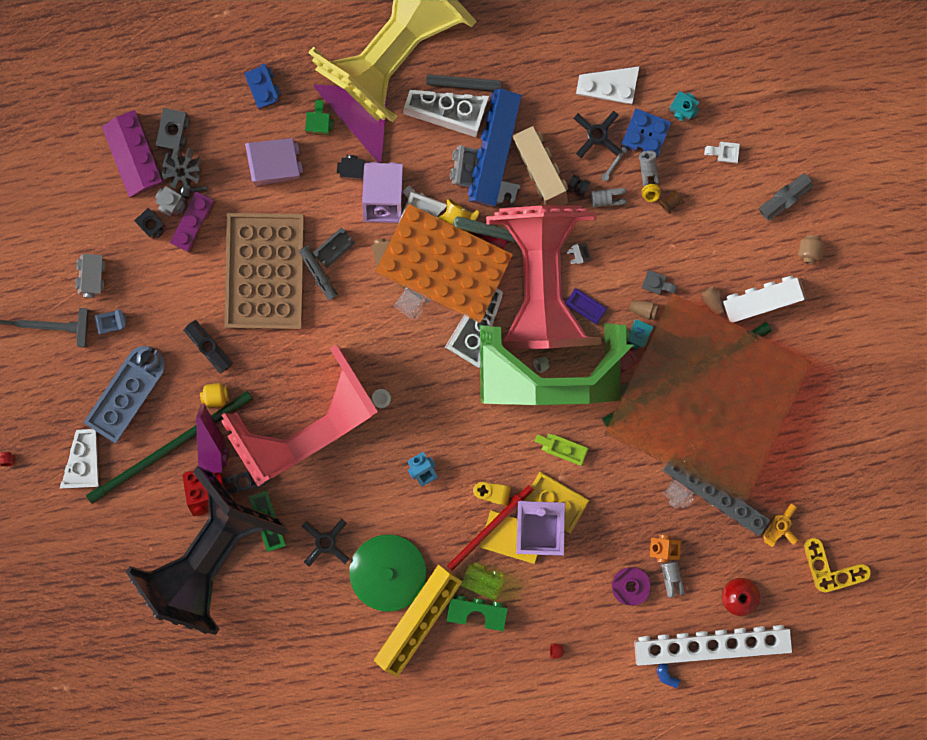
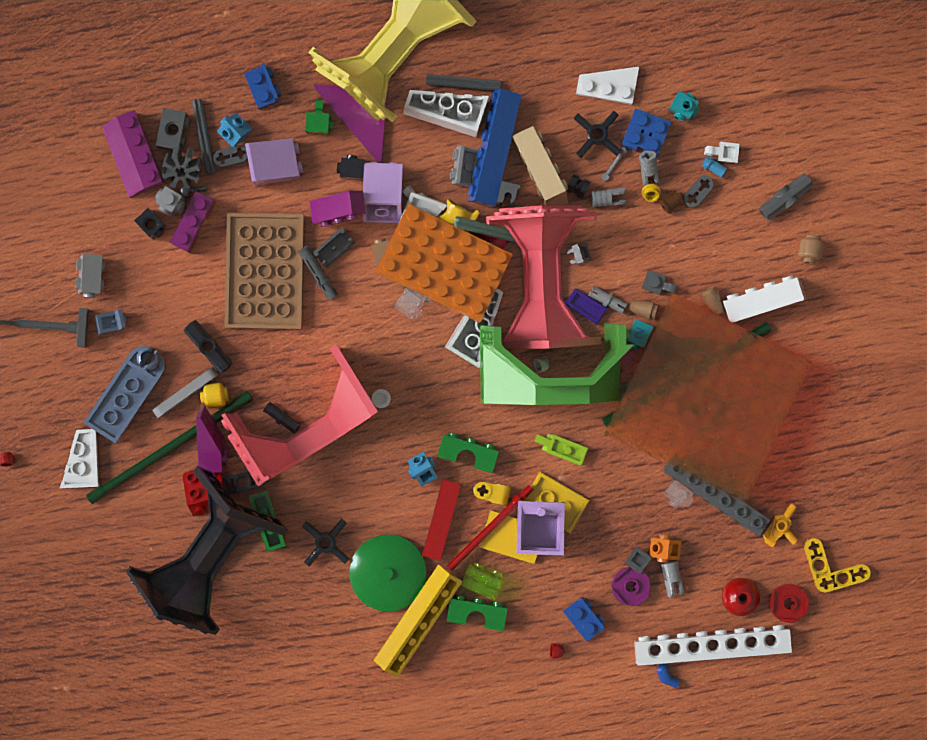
none -> light grey beam [152,368,219,419]
none -> dark grey axle [192,99,216,174]
none -> dark grey beam [213,145,248,168]
none -> dark azure brick [217,113,252,147]
none -> black pin [263,402,301,434]
none -> magenta brick [309,191,366,227]
none -> red slope [422,479,461,561]
none -> green arch [437,432,499,473]
none -> blue bracket [563,597,606,642]
none -> light grey pin [588,285,627,314]
none -> dark grey tile [625,546,652,574]
none -> dark grey beam [683,176,714,208]
none -> dark azure pin [701,156,727,178]
none -> red plate [769,584,809,623]

